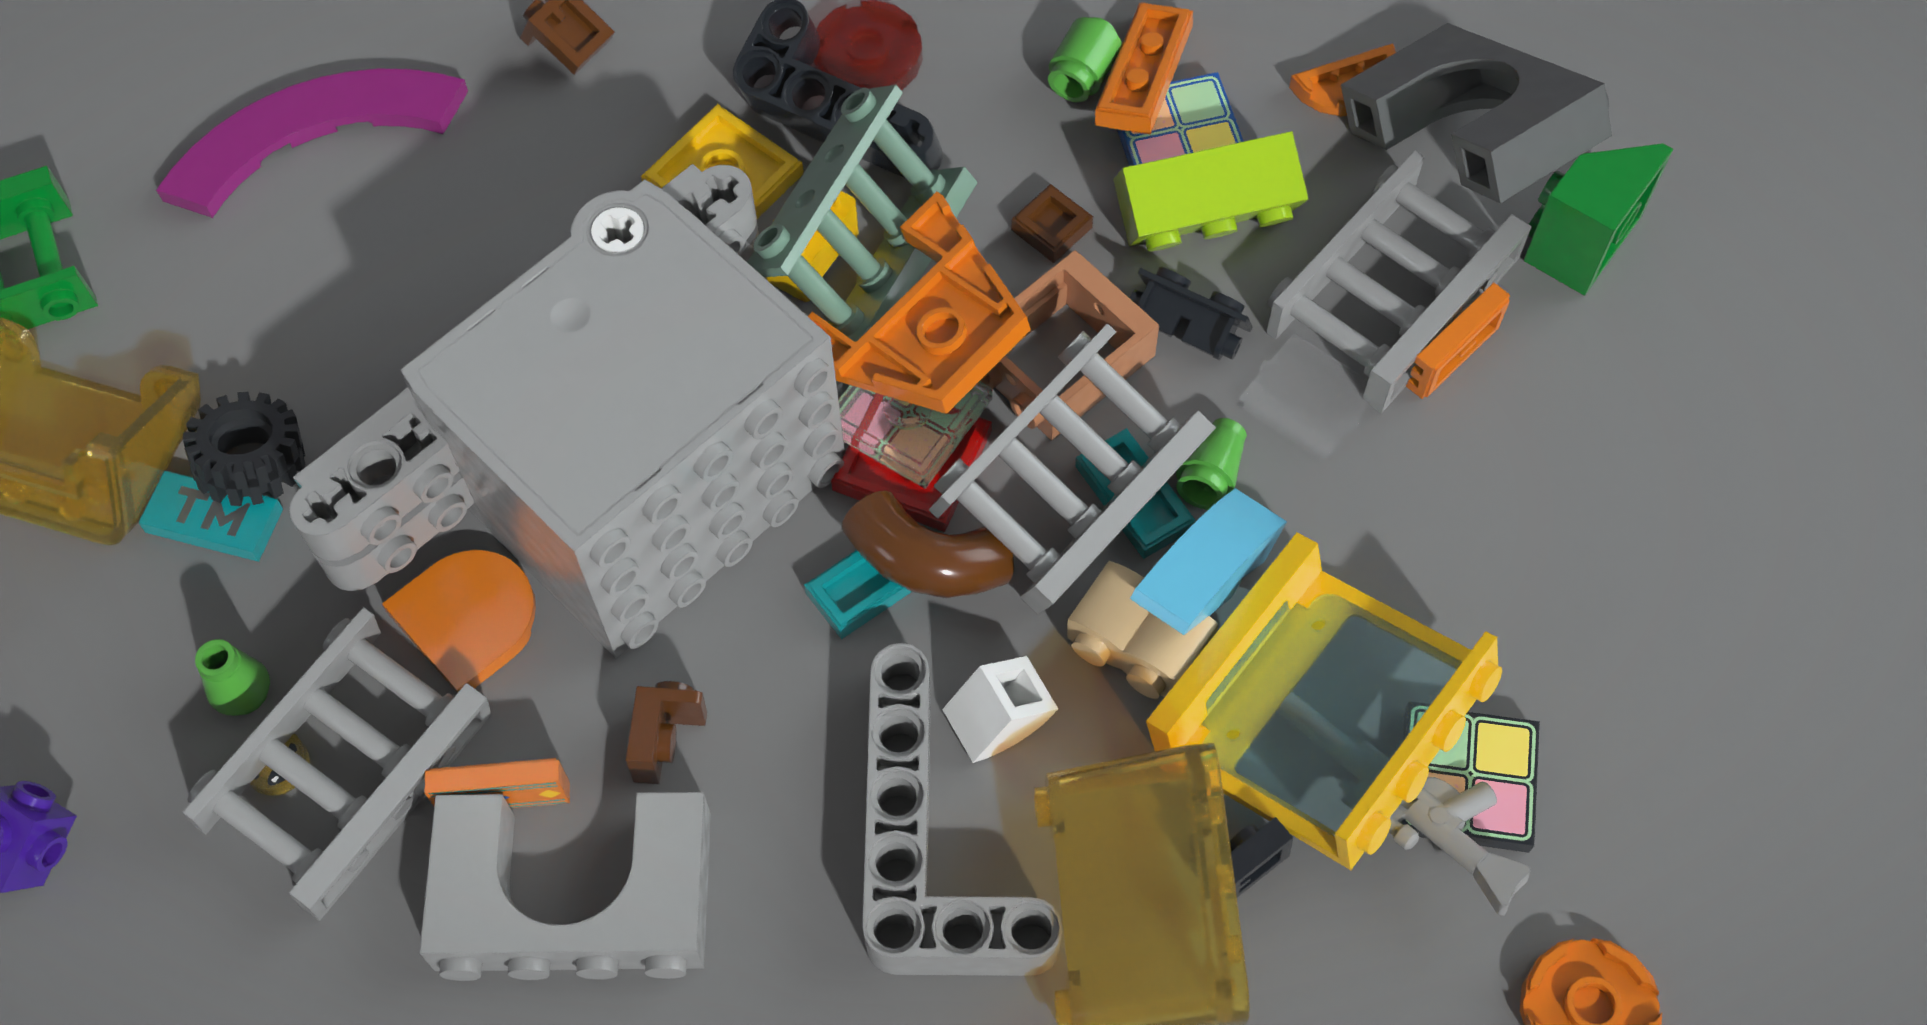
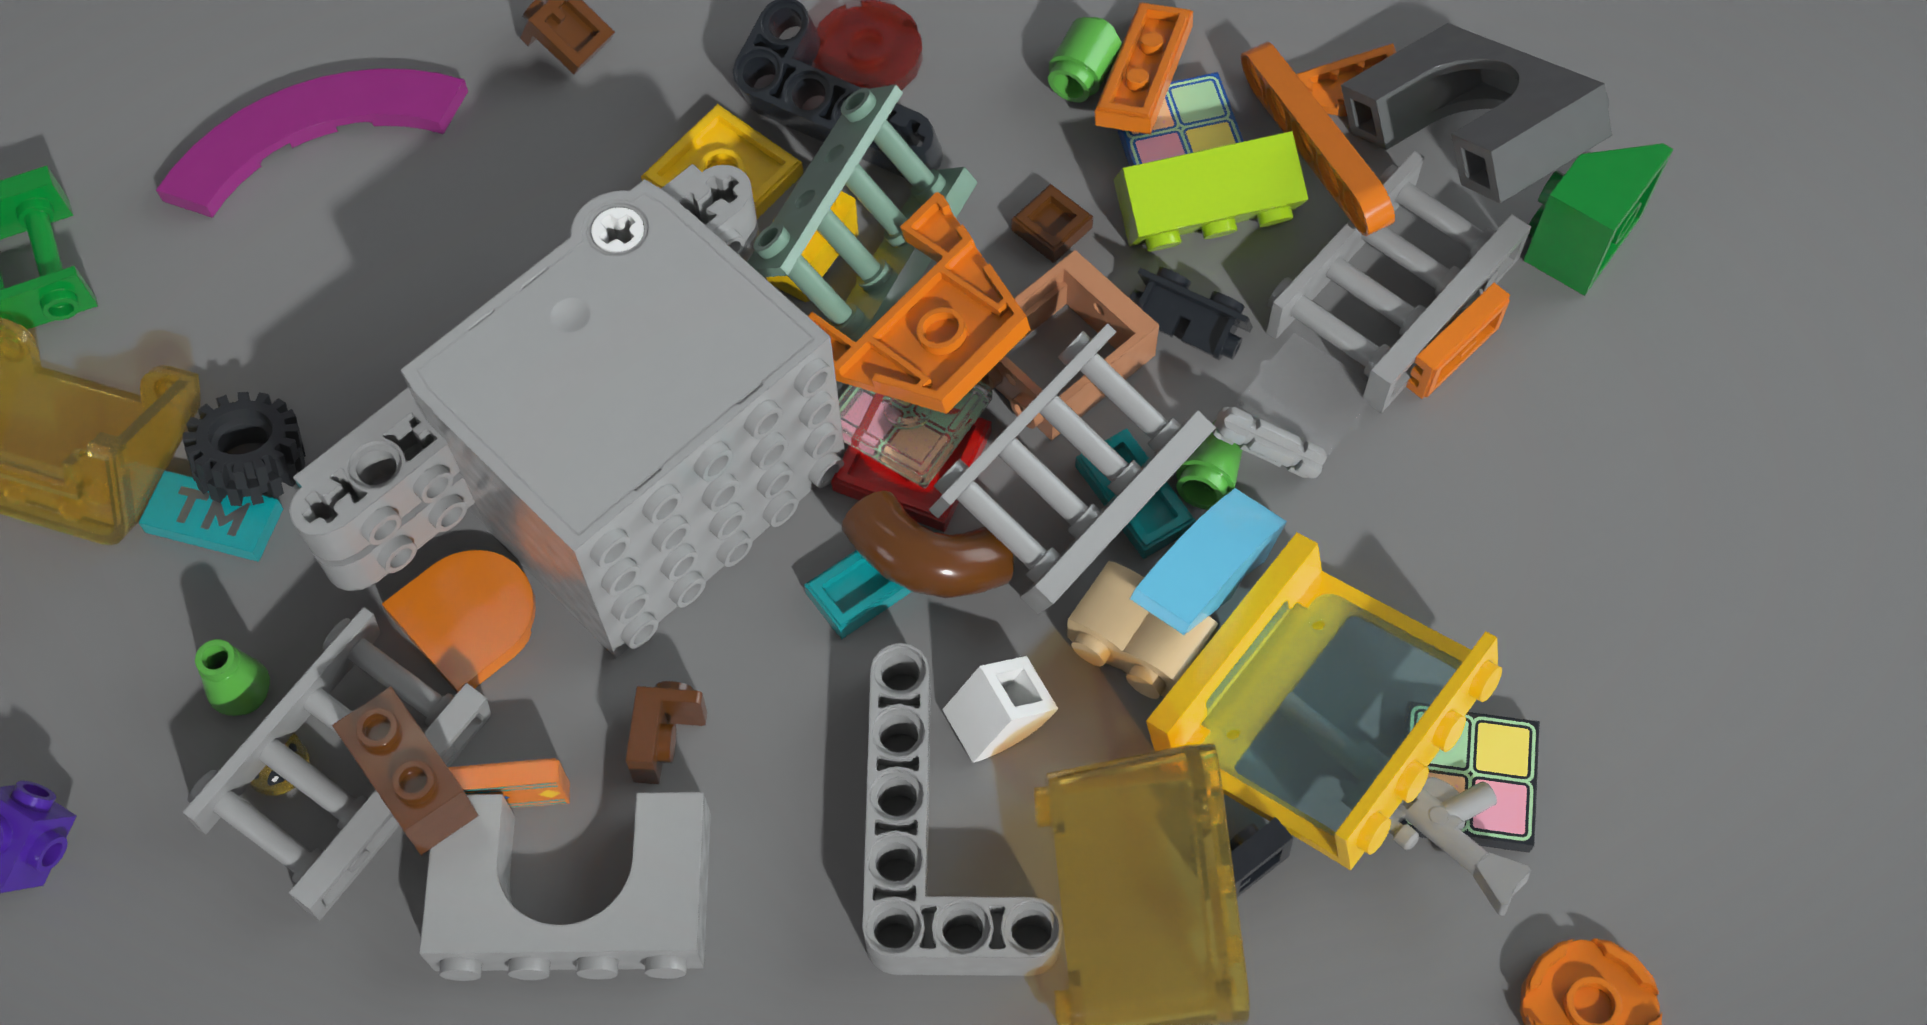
none -> reddish brown brick [332,687,479,855]
none -> light grey axle [1213,407,1327,479]
none -> orange beam [1241,42,1395,236]

